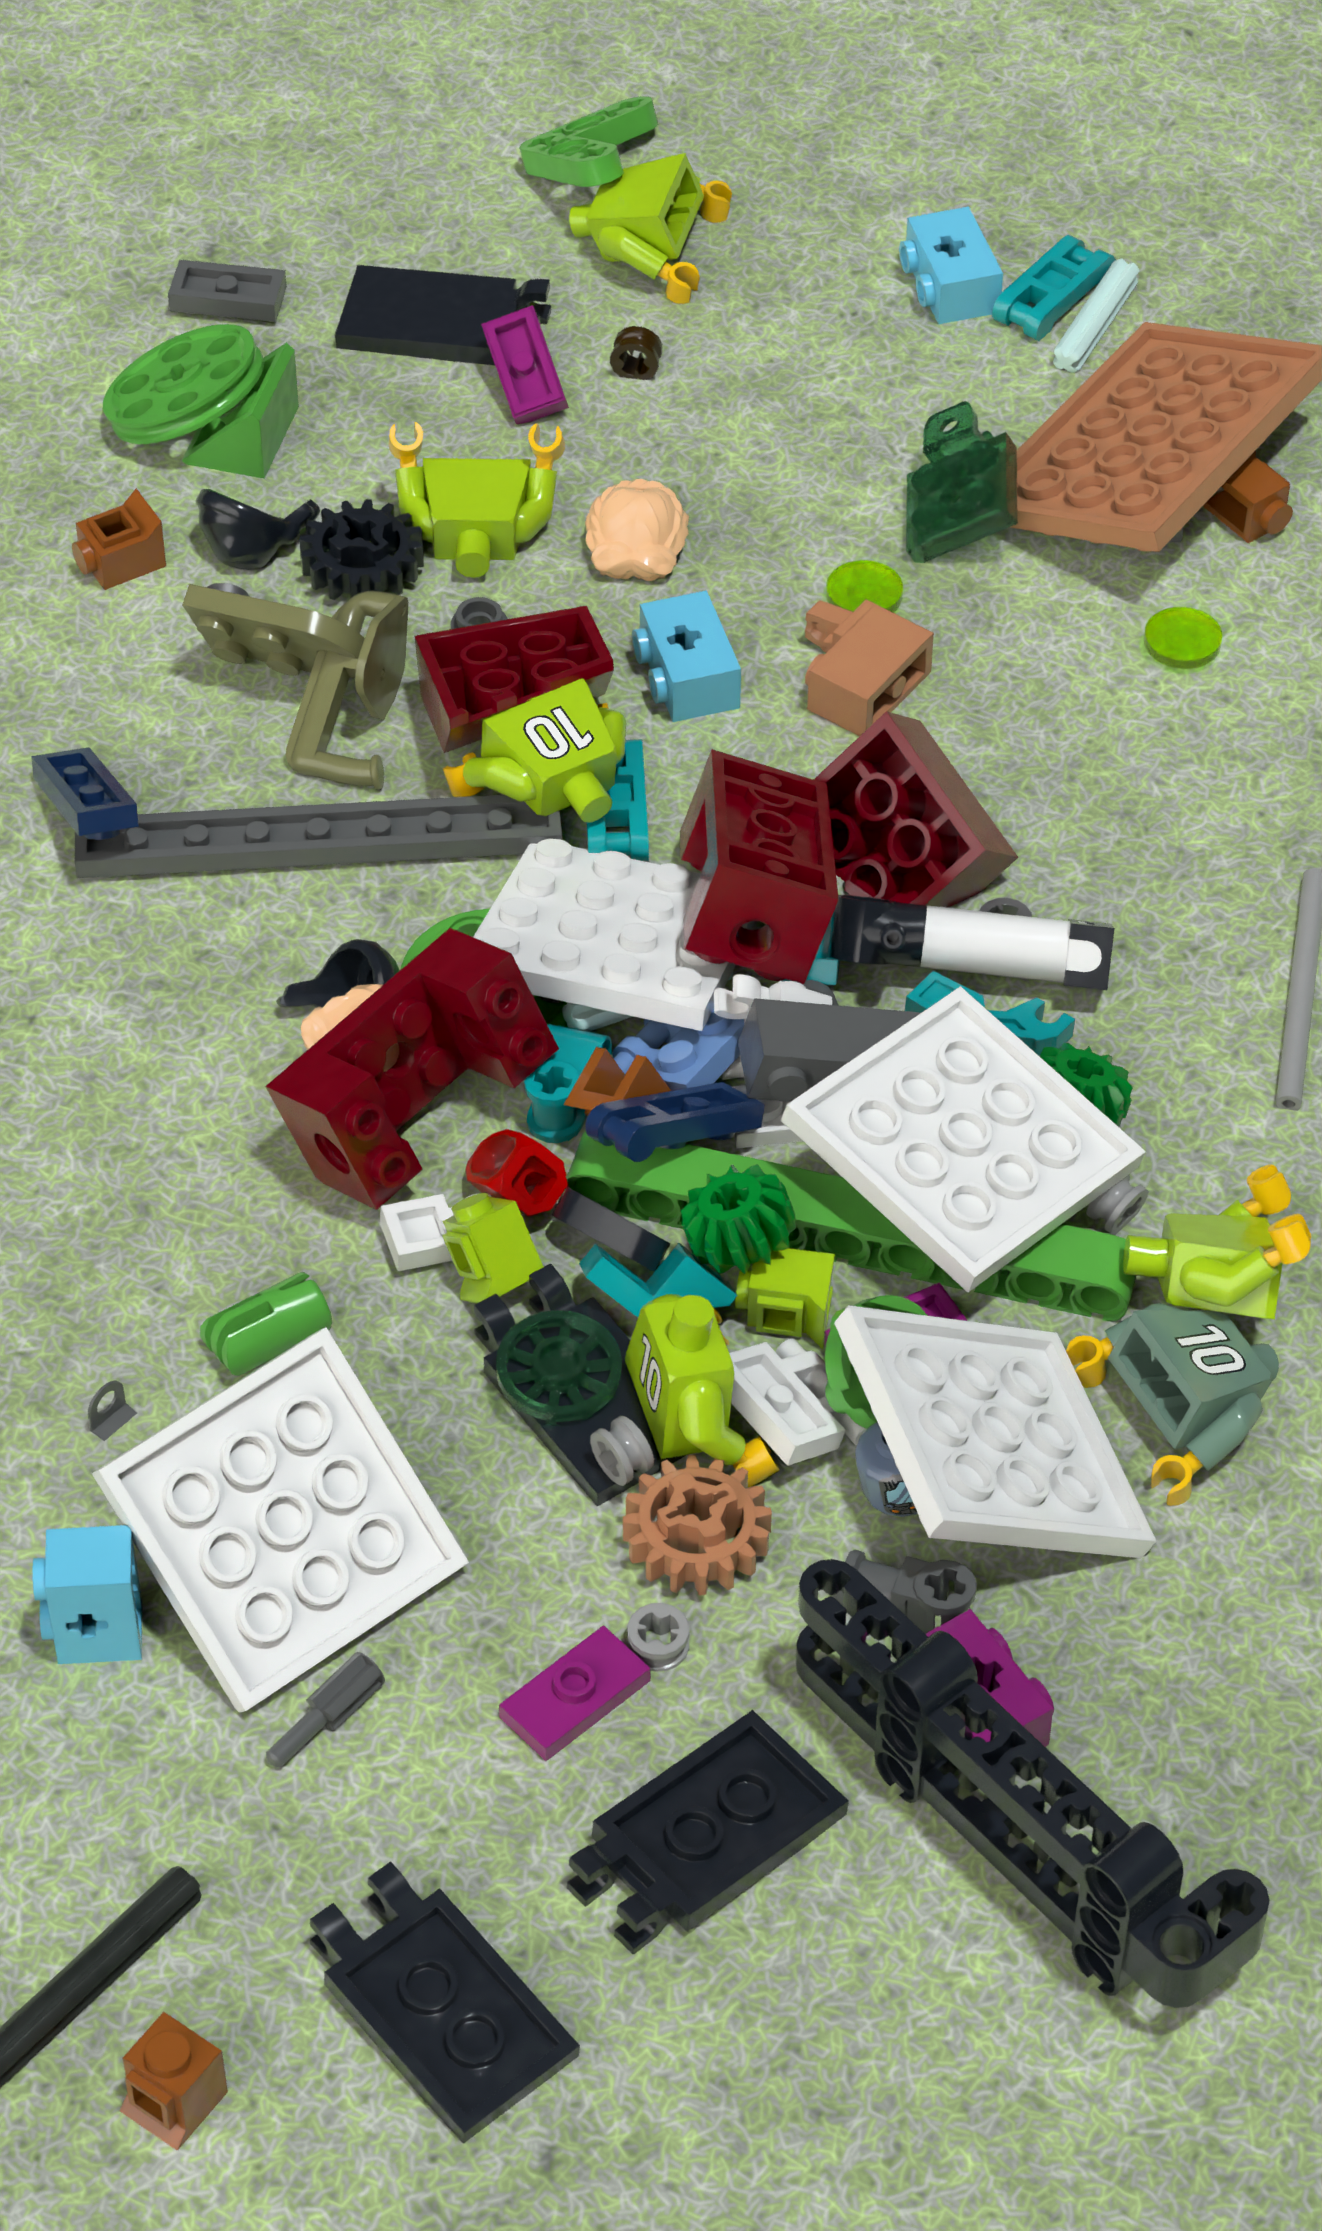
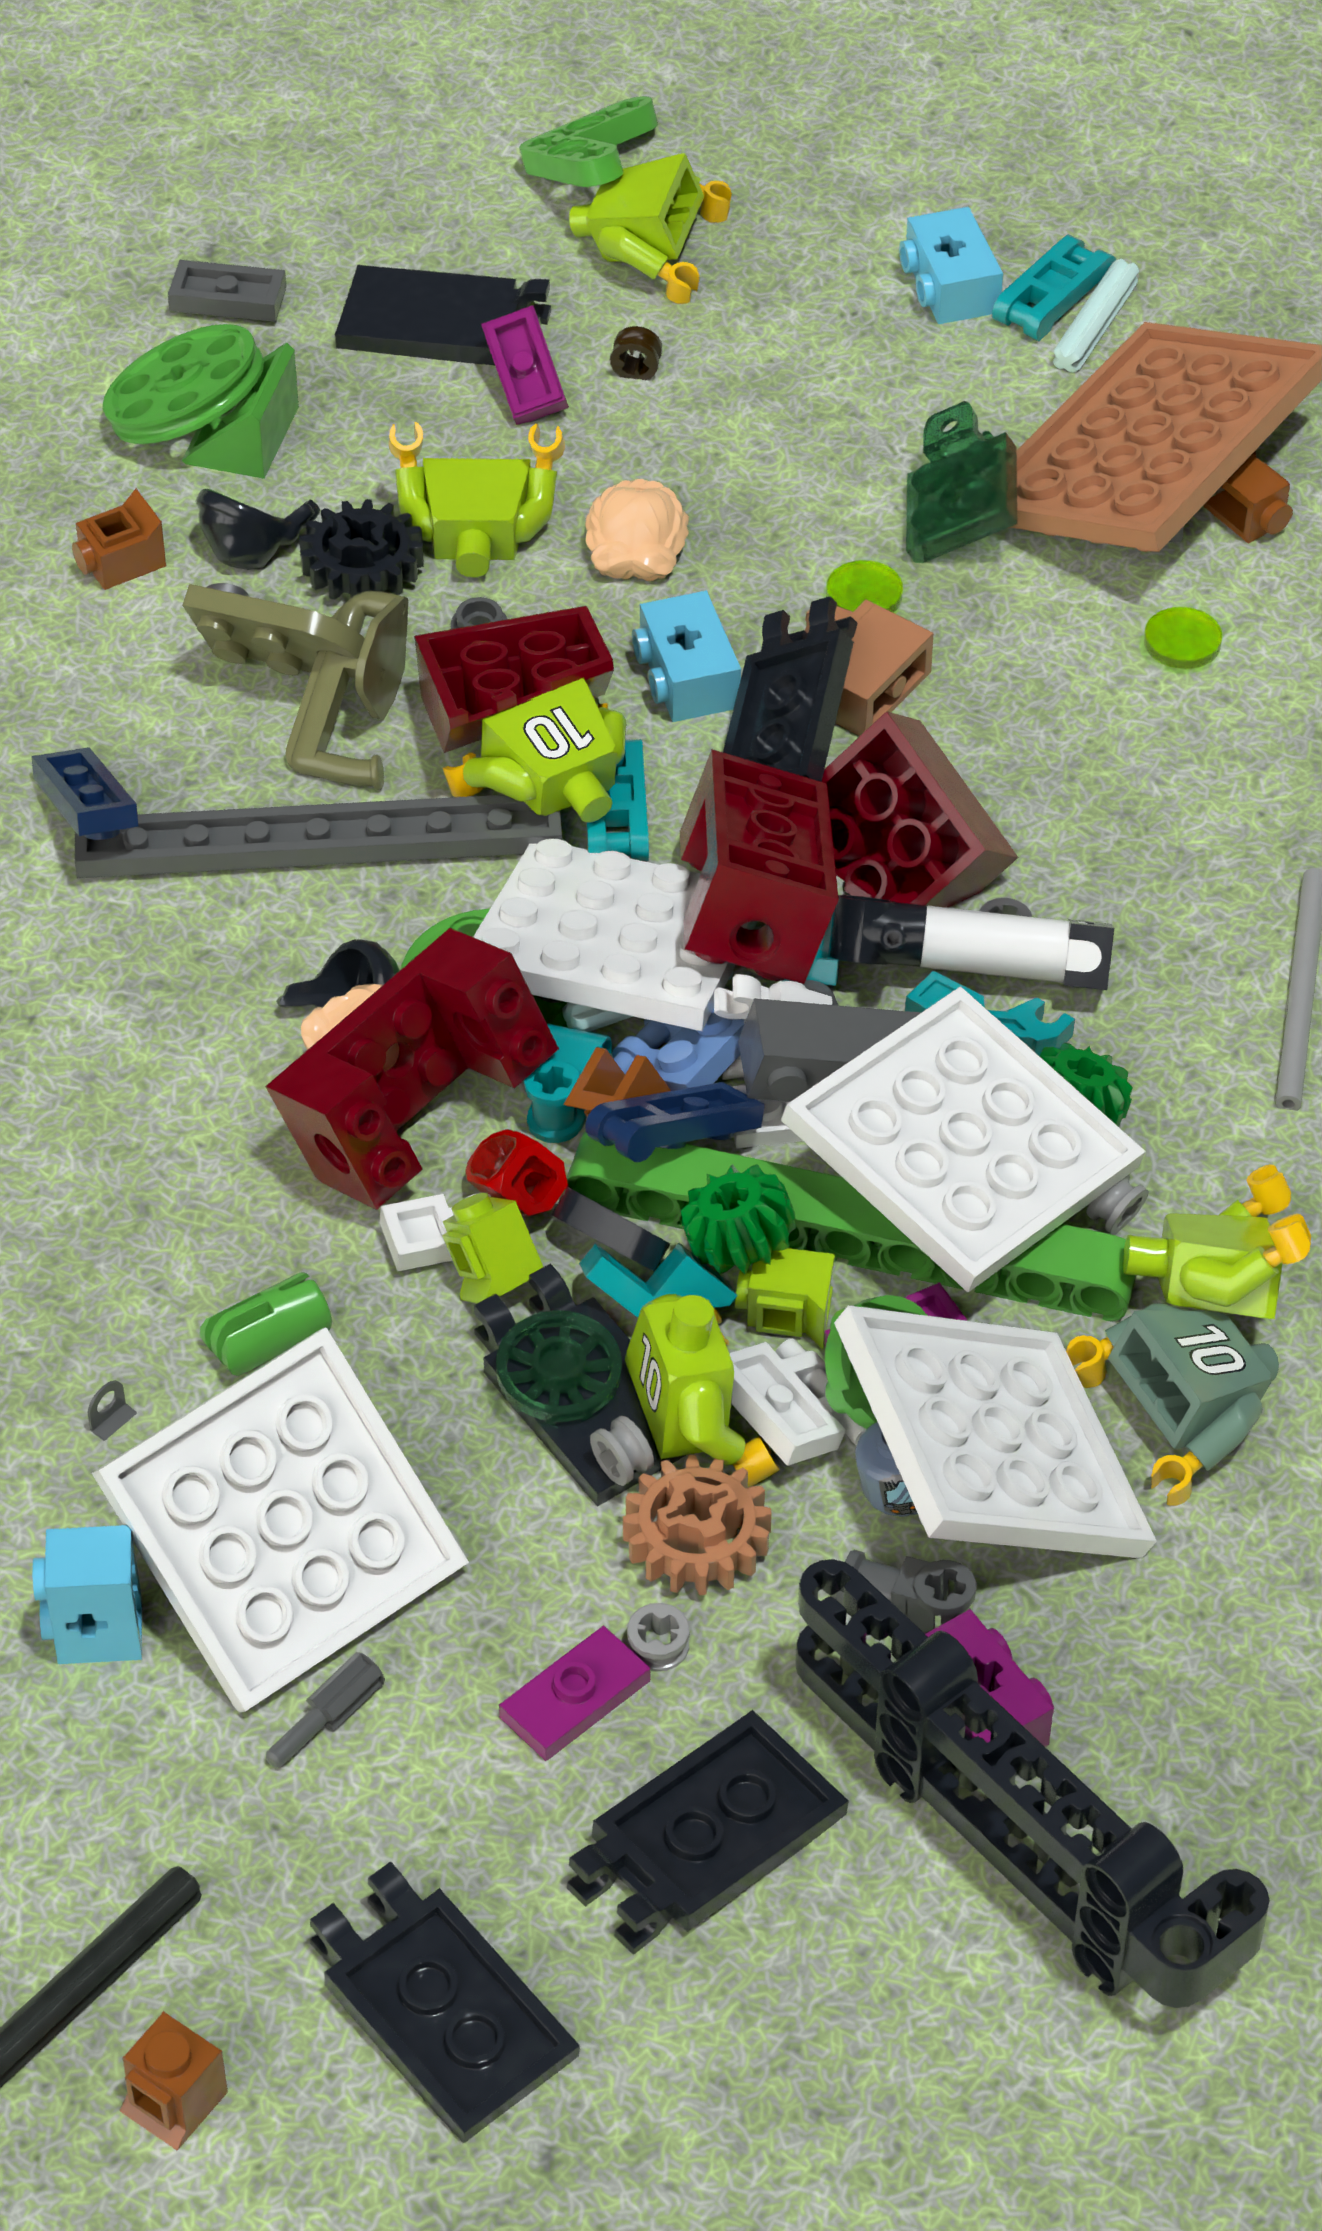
none -> black tile [723,596,858,782]

